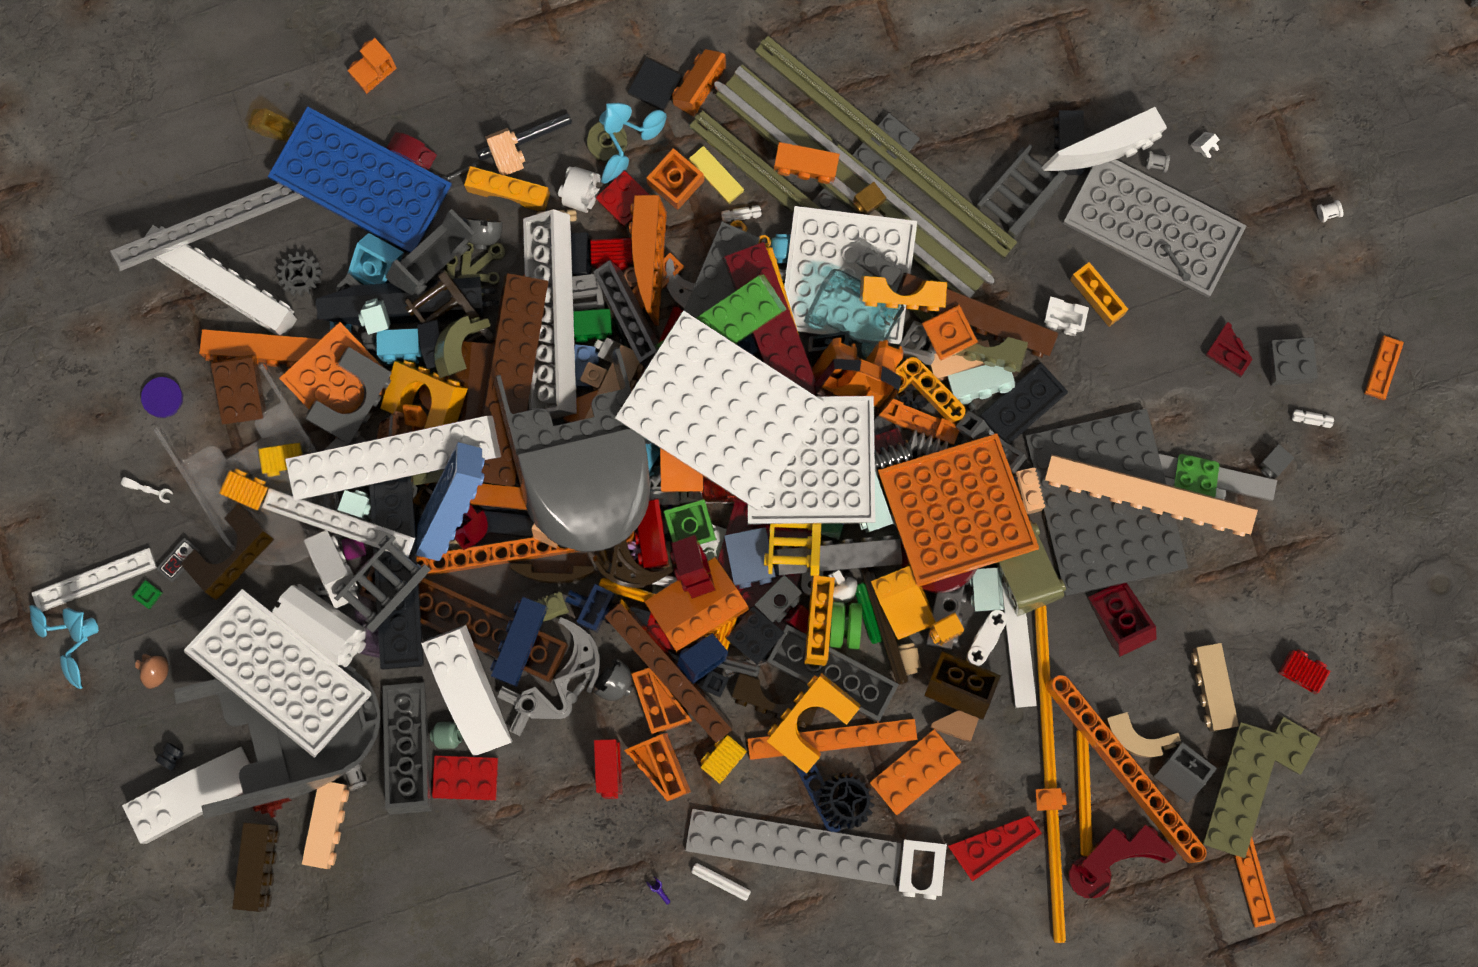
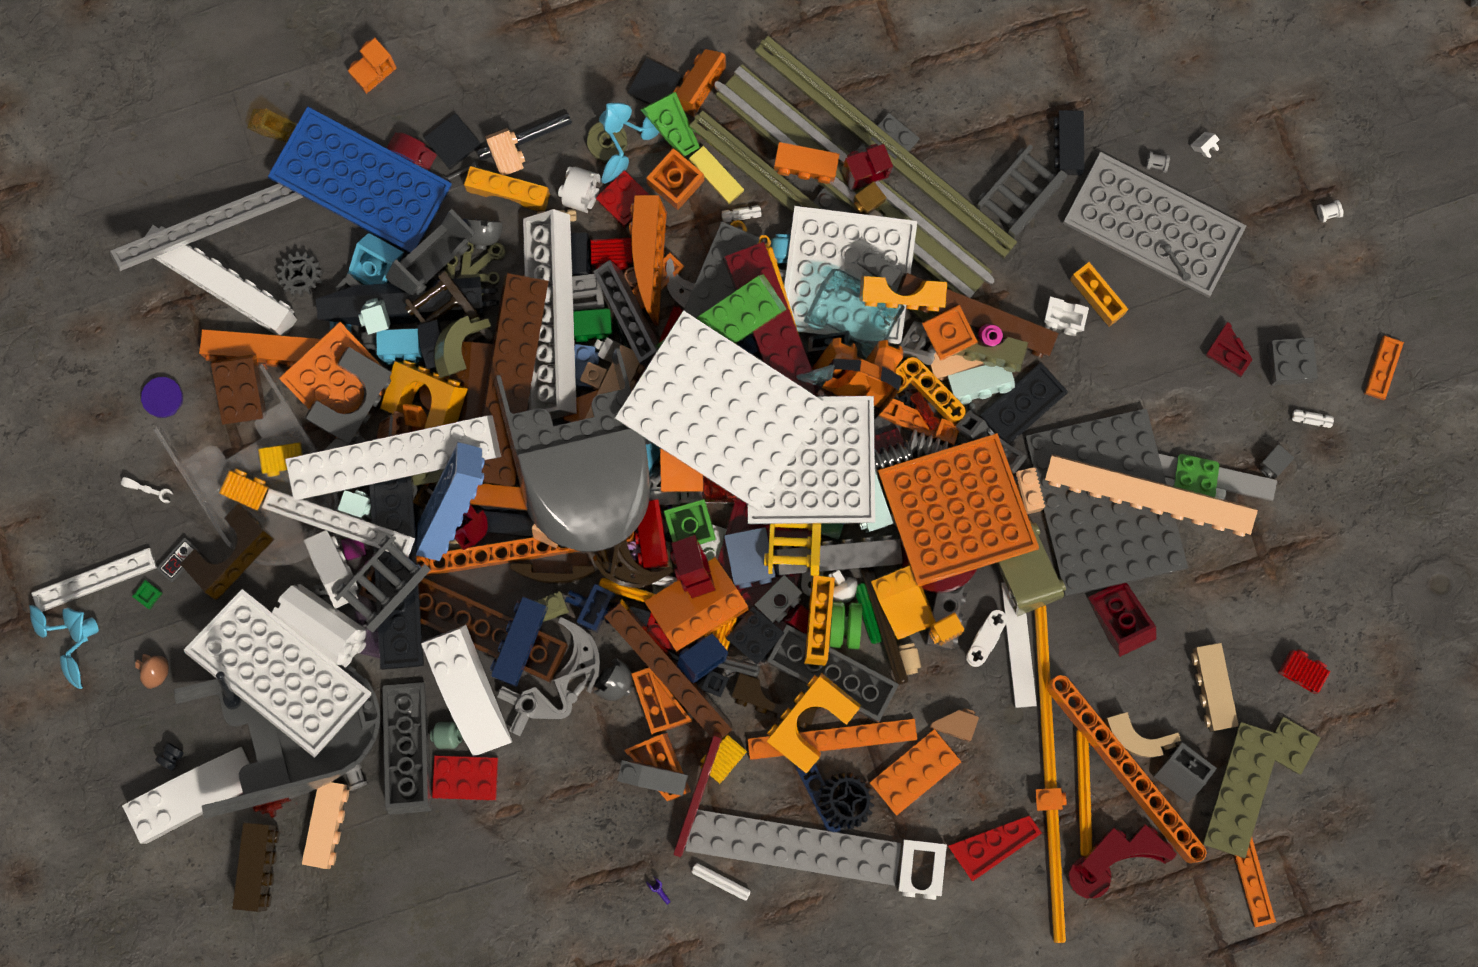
red arch [594,739,623,799] -> none
dark brown brick [924,651,1001,720] -> none
light aqua brick [970,568,1004,612] -> none
white slope [1042,107,1167,171] -> none
none -> black piece [216,671,241,710]
none -> black tile [424,113,481,170]
none -> dark grey slope [617,759,688,796]
none -> bright green wing [640,92,700,156]
none -> dark red tile [673,731,722,857]
none -> clear light blue slope [796,364,835,385]
none -> dark red piece [842,144,893,192]
none -> clear red axle [910,392,940,430]
none -> dark pink brick [978,324,1003,346]

